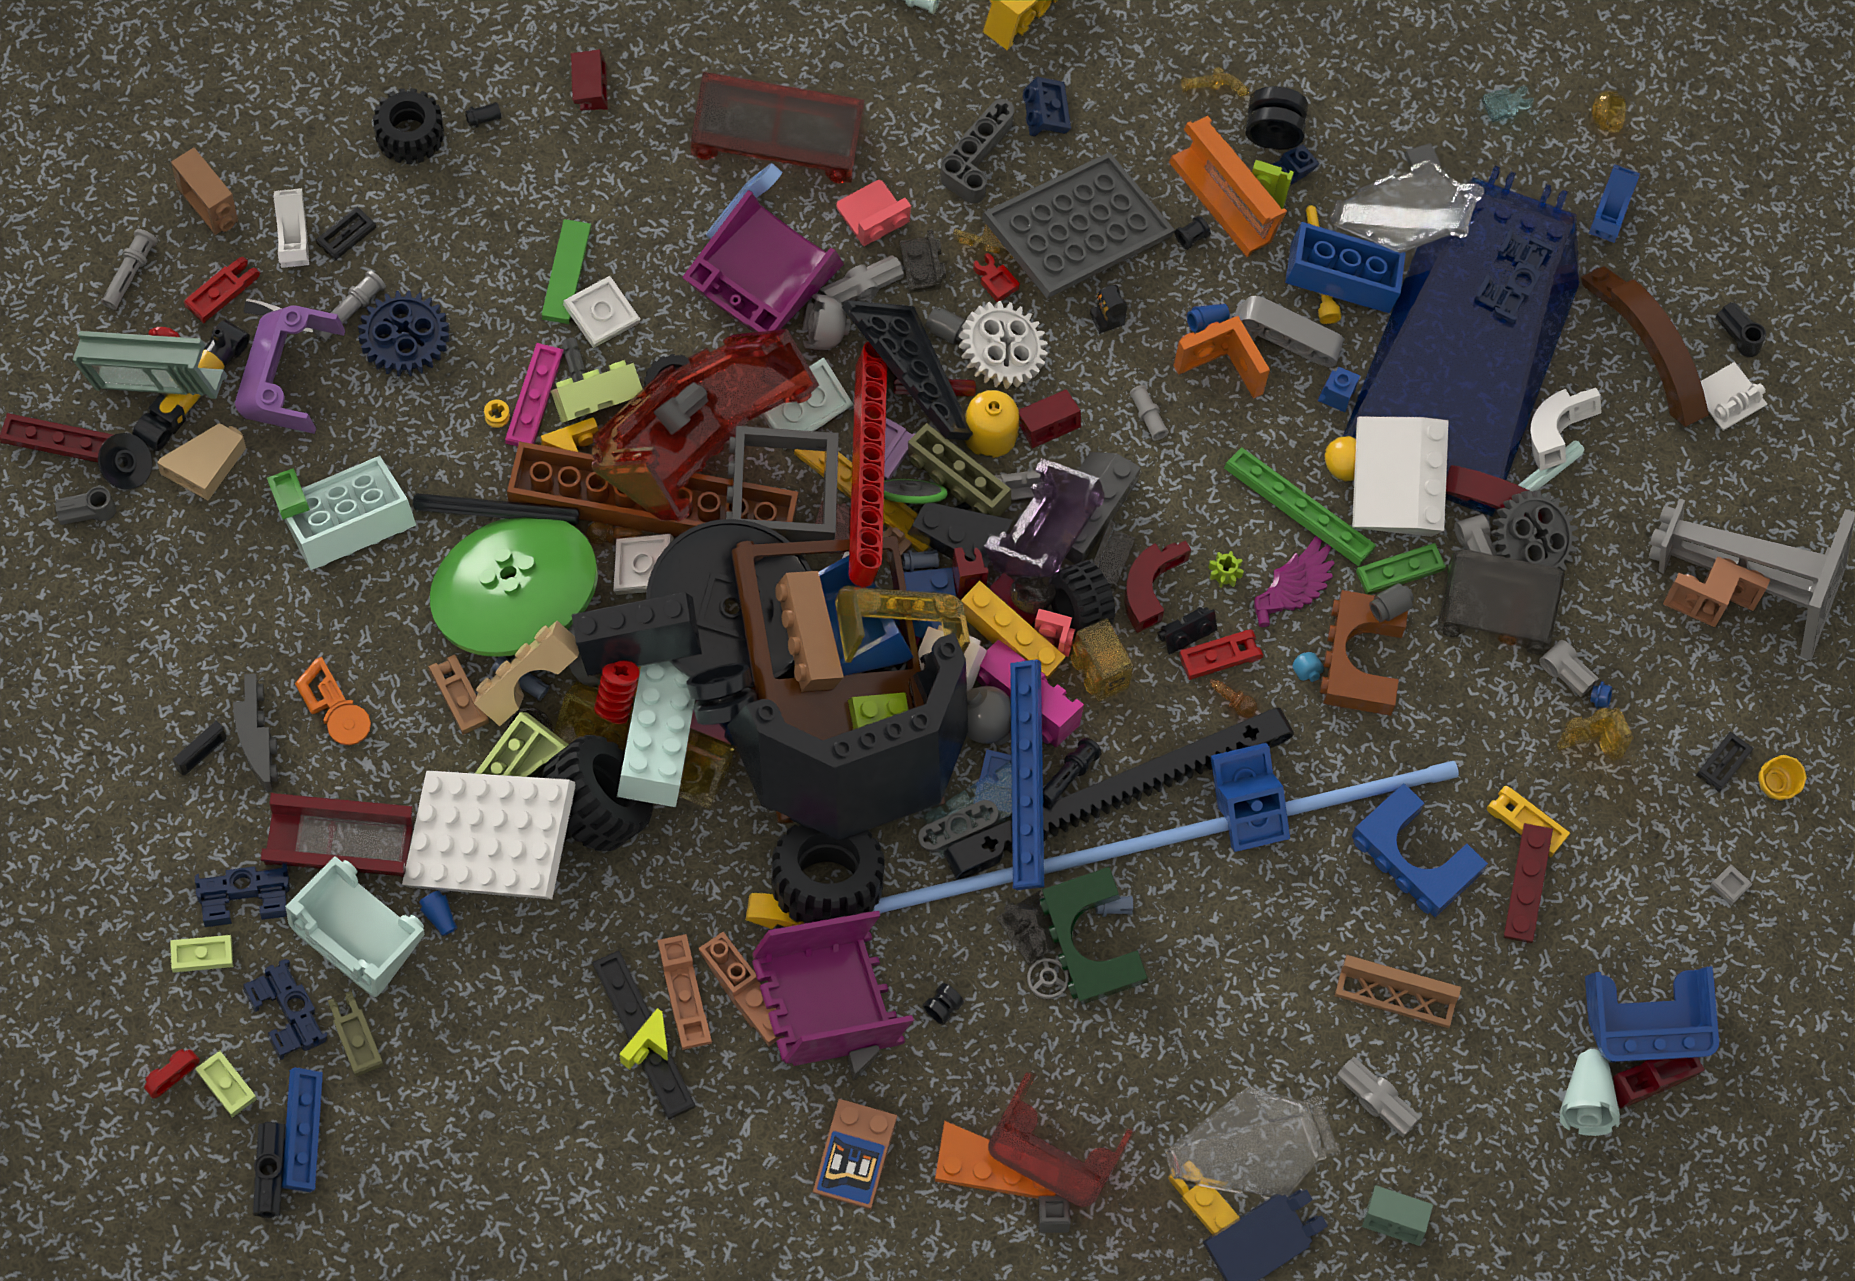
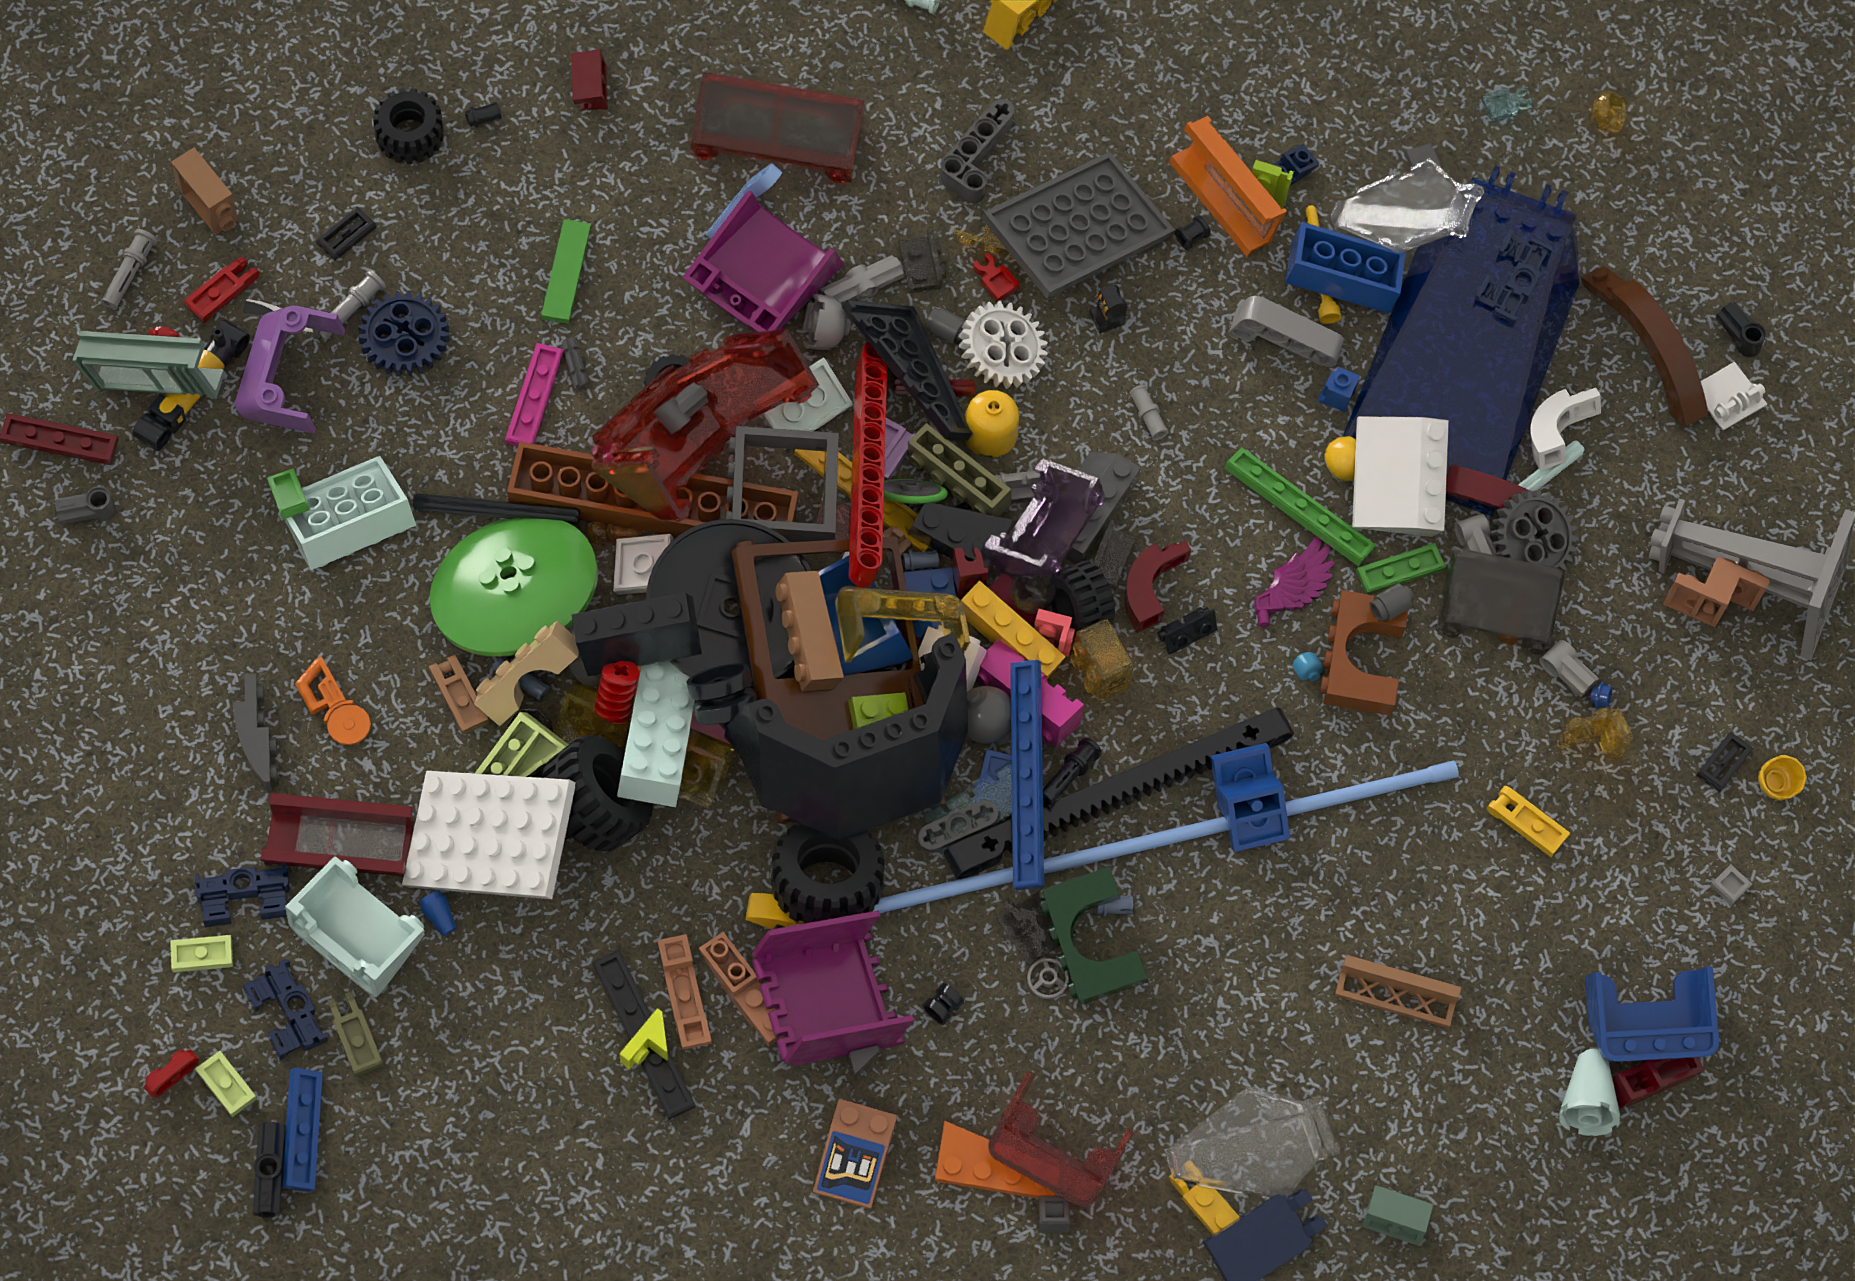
black dish [98,433,152,490] -> none
tan slope [157,423,246,501] -> none
black tile [173,720,226,776] -> none
white arch [274,188,309,268] -> none
yellow bush [484,399,510,428] -> none
yellow slope [541,417,598,452] -> none
yellowish green wedge [551,360,644,422] -> none
white tile [563,276,640,348] -> none
coral bracket [836,180,911,247] -> none
dark red hinge [1019,389,1081,449] -> none
dark blue bracket [1023,77,1071,136] -> none
orange bracket [1174,316,1270,398] -> none
red plate [1179,629,1264,680] -> none
clear yellow piece [1181,66,1249,97] -> none
blue cone [1187,303,1230,332] -> none
lime gear [1208,551,1244,588] -> none
clear orange bar [1210,679,1257,718] -> none
black wheel [1245,86,1308,150] -> none
light grey piece [1336,1057,1421,1137] -> none
blue arch [1352,783,1488,917] -> none
dark red plate [1503,823,1553,943] -> none
blue arch [1589,164,1640,243] -> none

